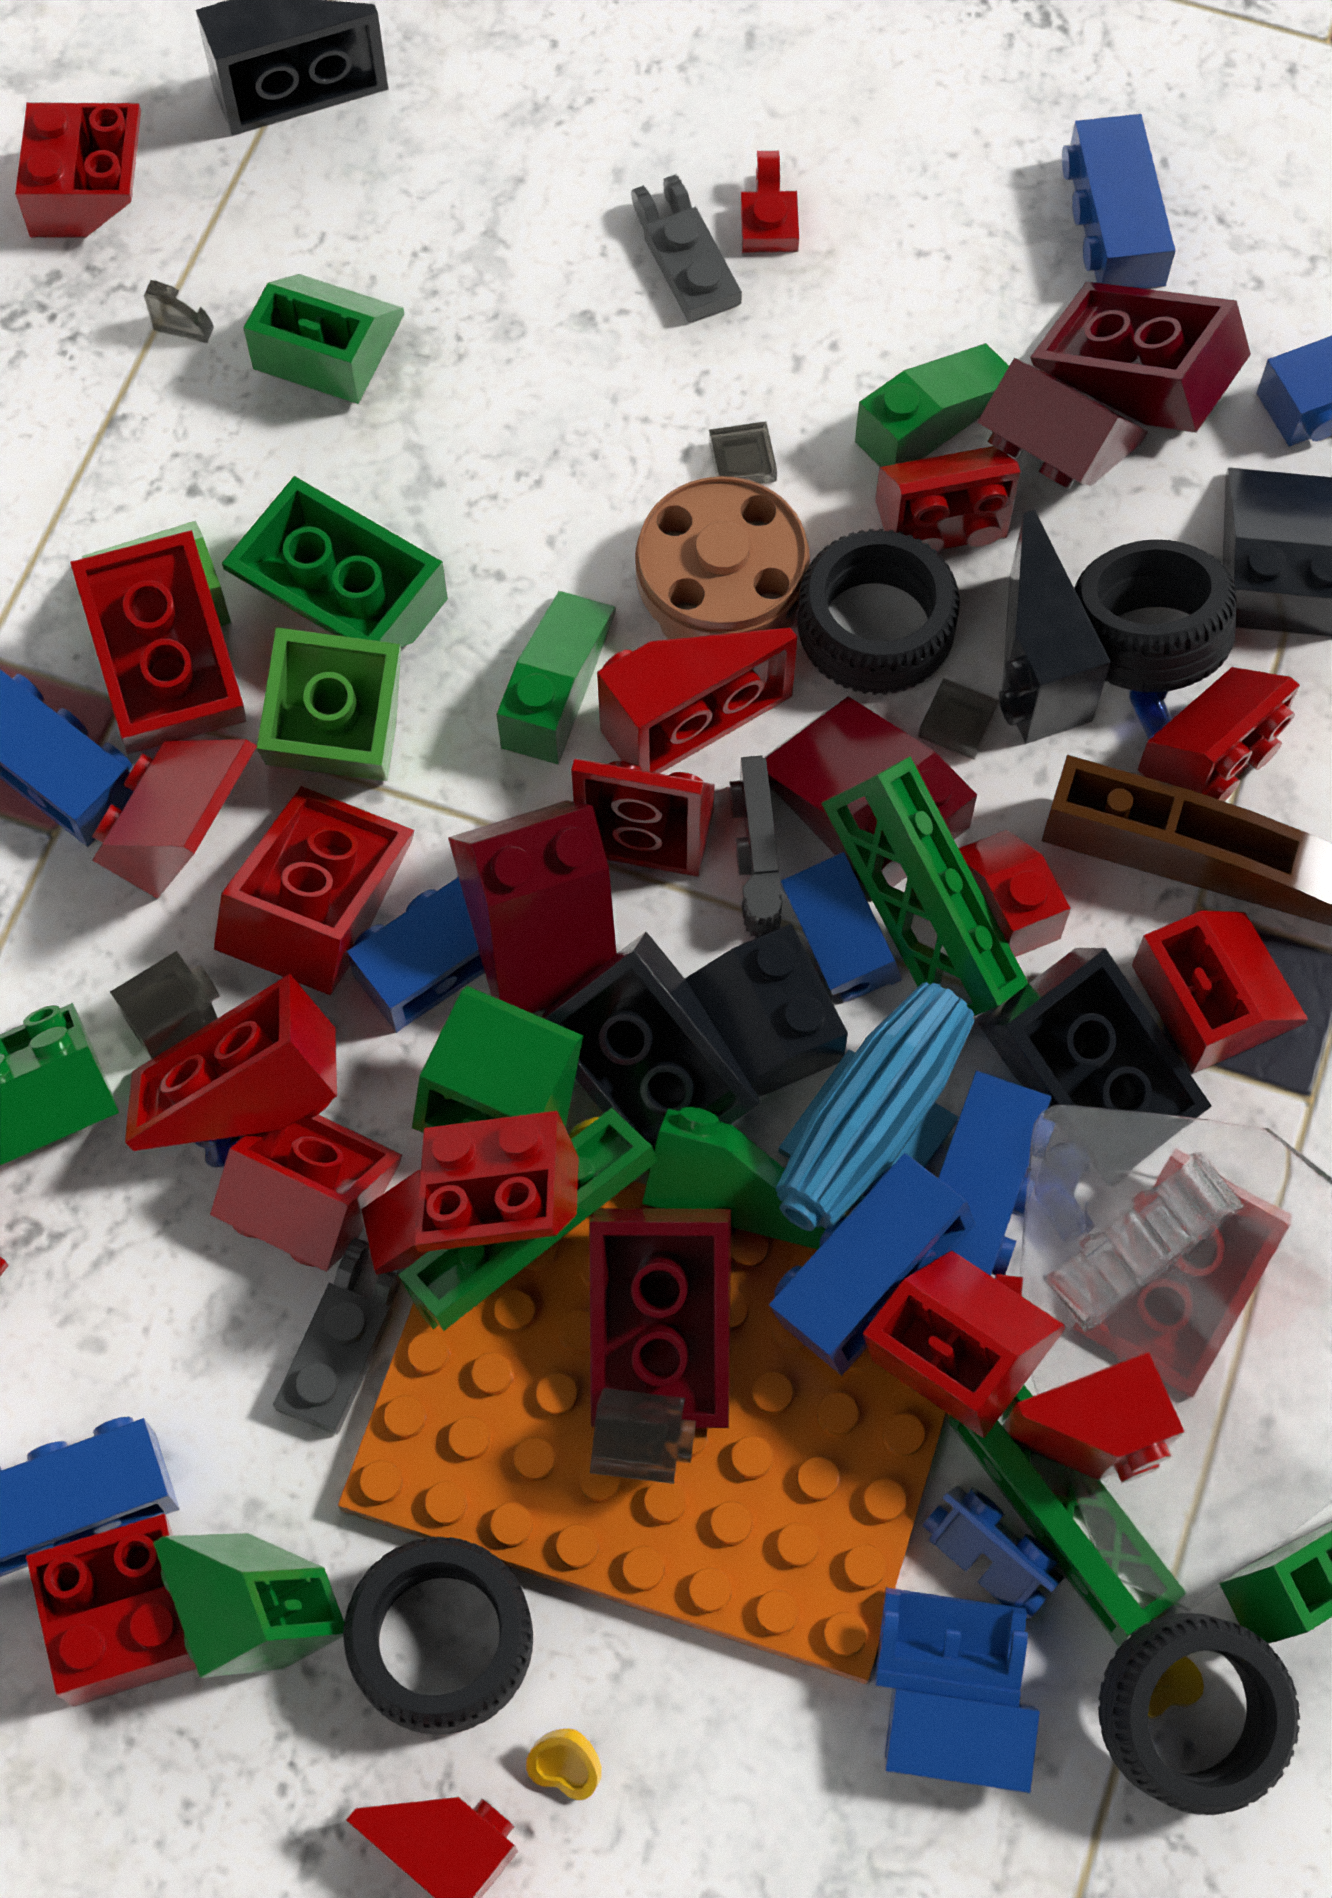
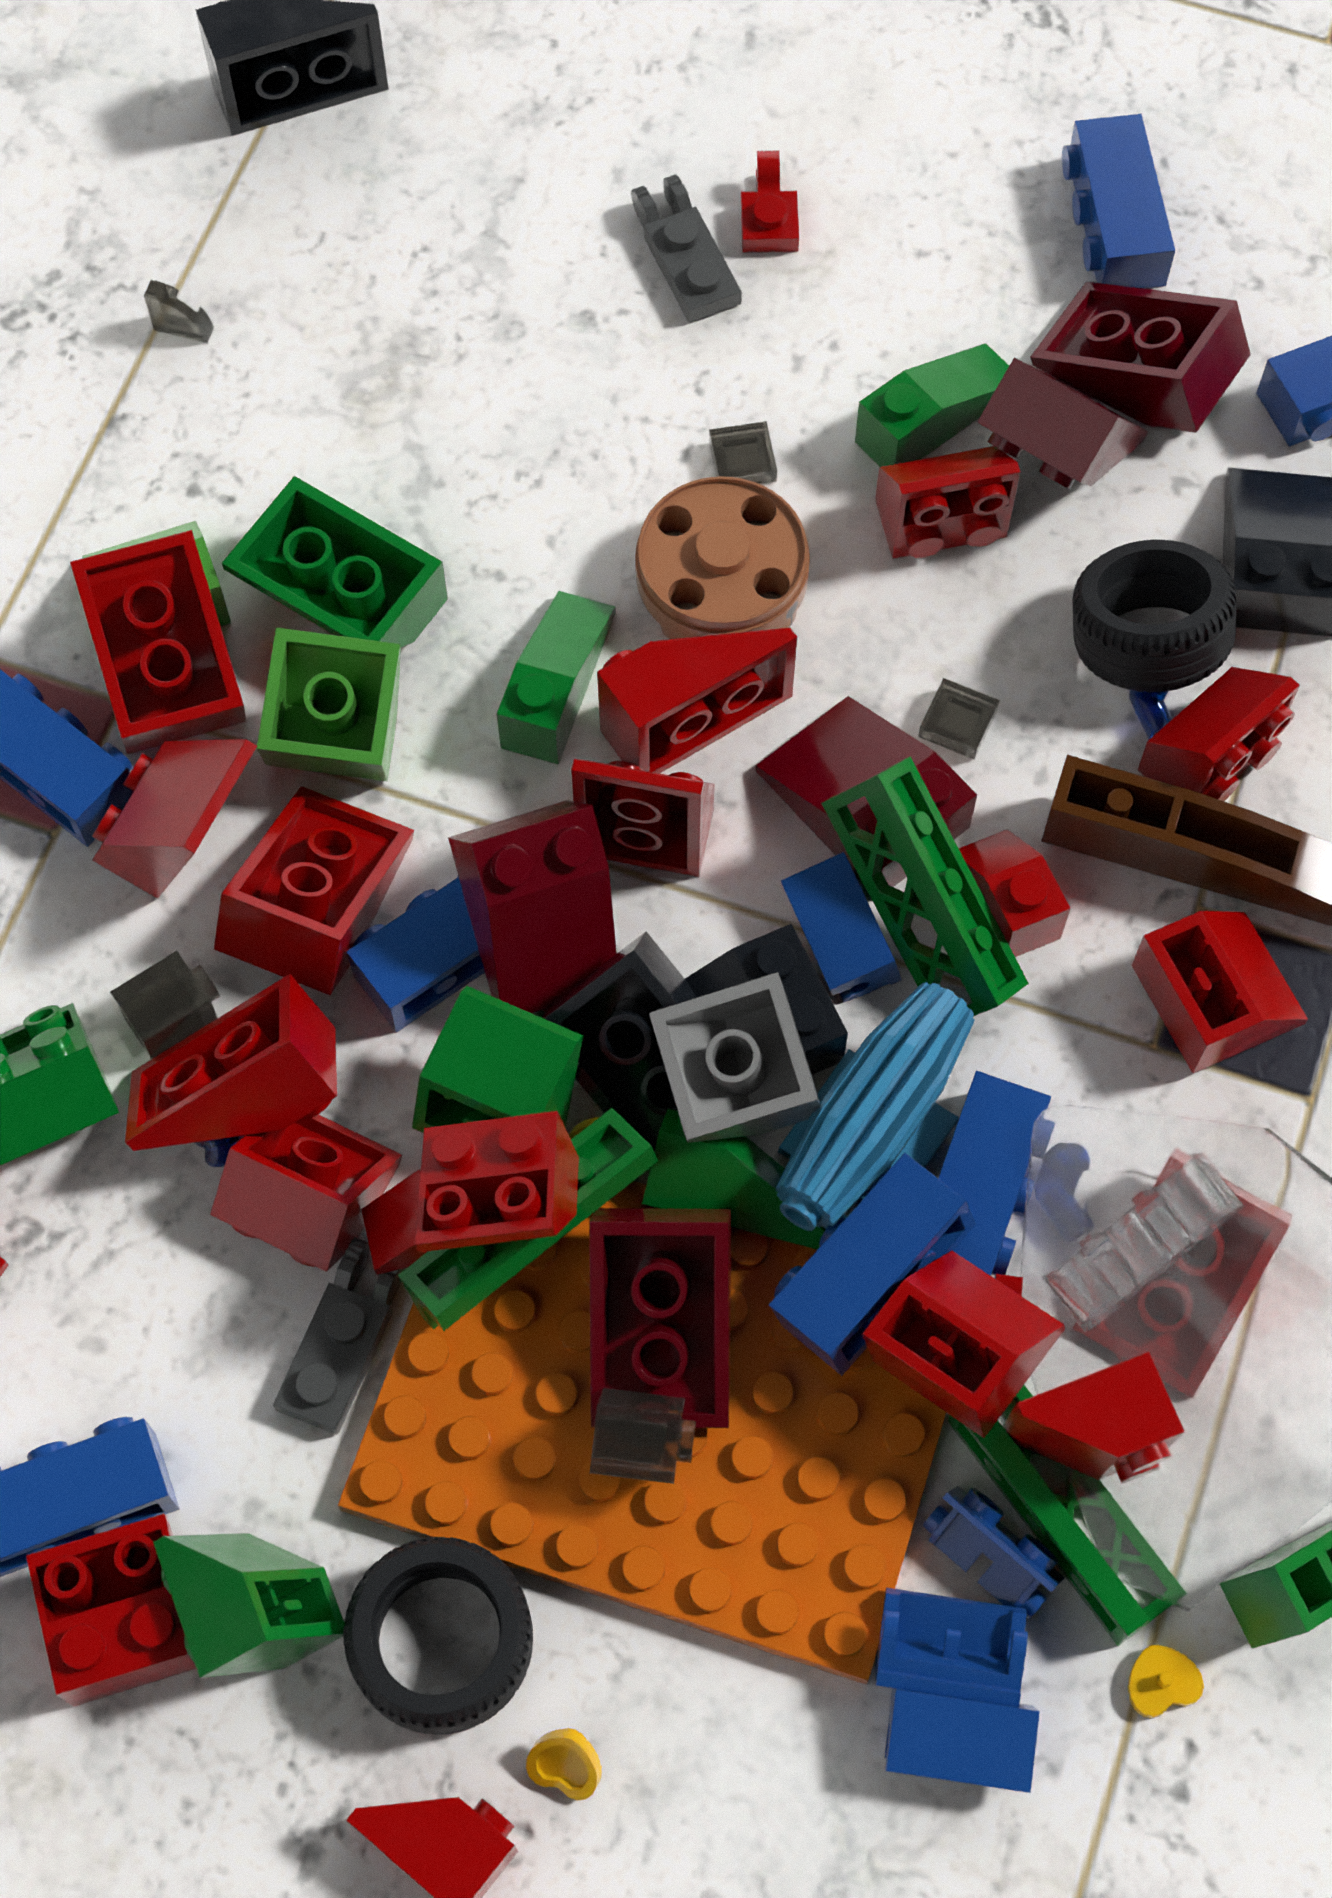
red slope [15,102,141,238] -> none
green slope [243,274,404,404] -> none
dark grey hinge [729,755,783,938] -> none
black tyre [797,529,960,695] -> none
black slope [978,948,1212,1184] -> none
black slope [998,510,1111,744] -> none
black tyre [1098,1613,1300,1815] -> none
none -> light grey slope [649,972,821,1143]

